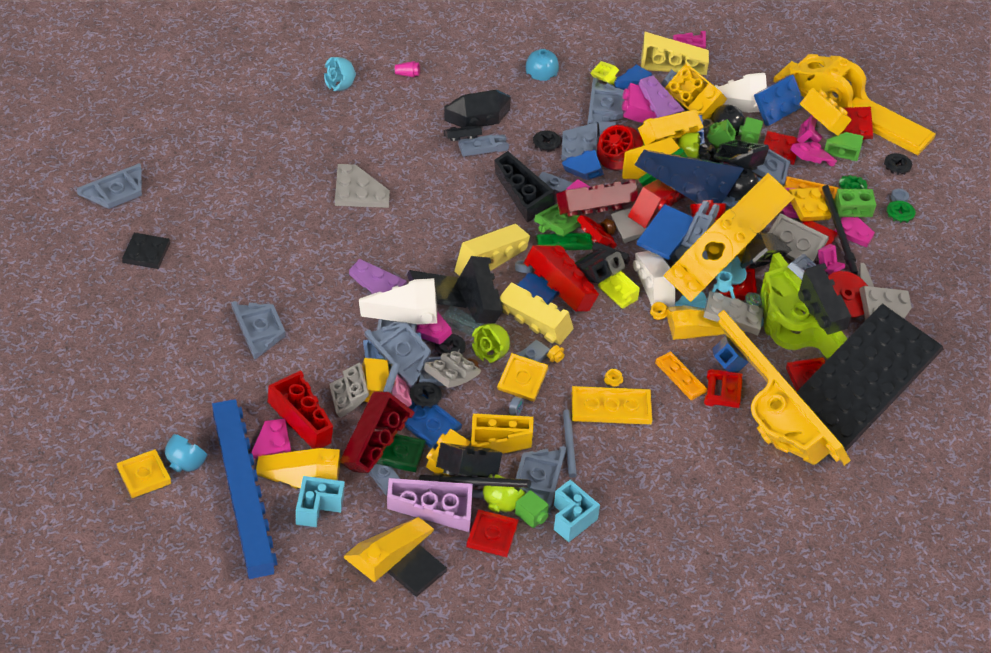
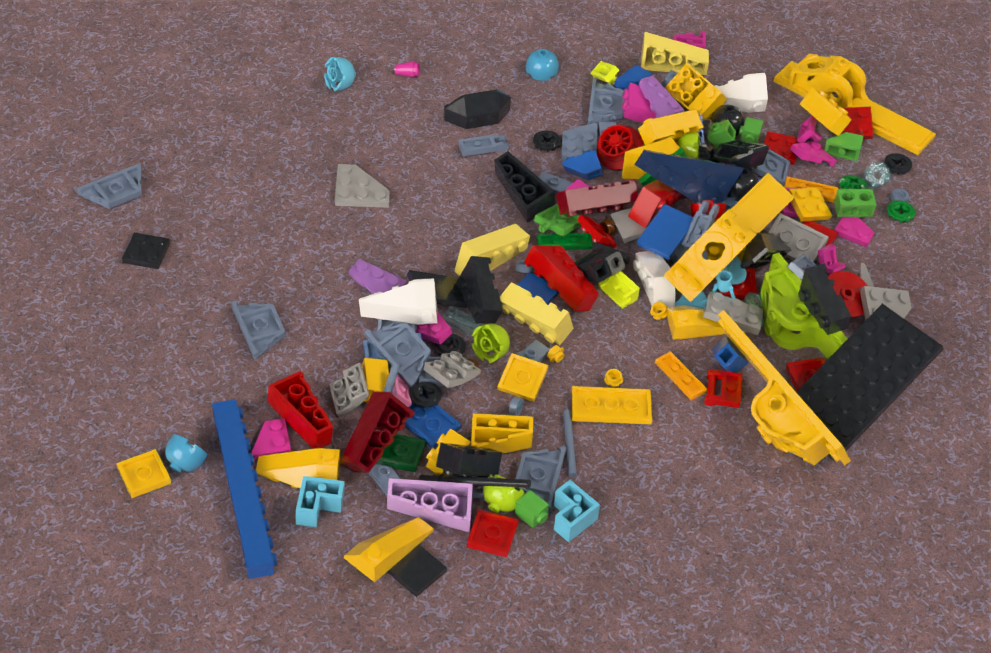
black plate [443,125,482,141] -> none
blue plate [754,75,803,126] -> none
black bar [822,185,858,275] -> none
none -> clear light blue brick [864,162,891,188]

